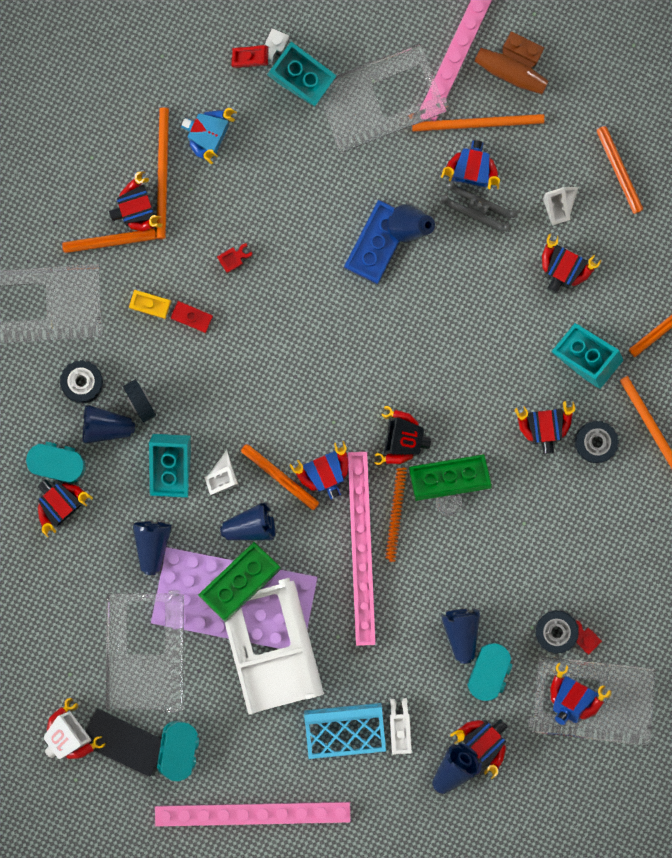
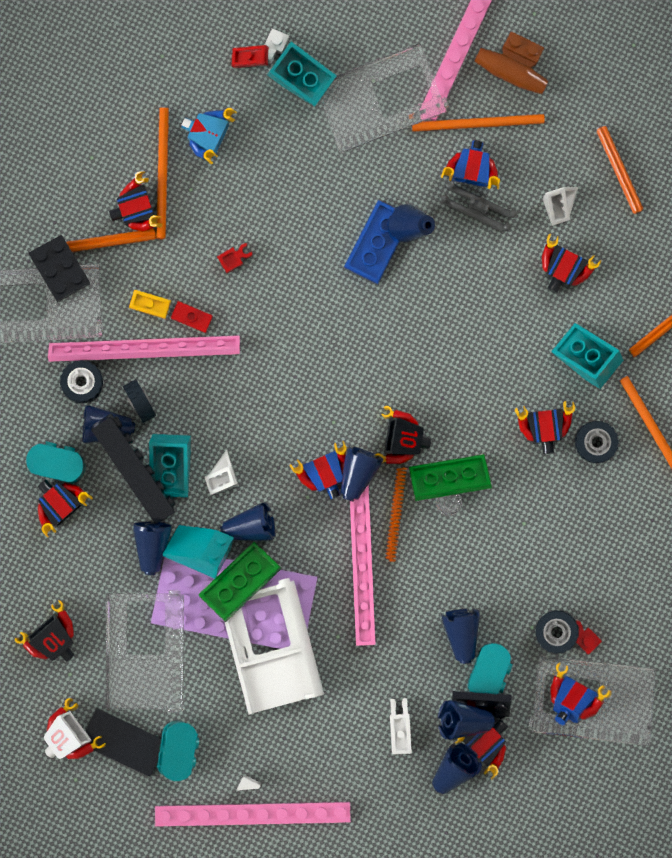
orange axle [241,444,319,510] -> none
medium azure fence [304,703,386,759] -> none
none -> torso [15,600,74,662]
none -> black plate [28,235,90,303]
none -> bright pink plate [48,336,240,362]
none -> black brick [91,414,176,524]
none -> teal slope [163,525,234,579]
none -> white slope [237,775,261,790]
none -> dark blue cone [340,446,384,502]
none -> dark blue cone [438,700,495,740]
none -> black plate [452,691,512,719]

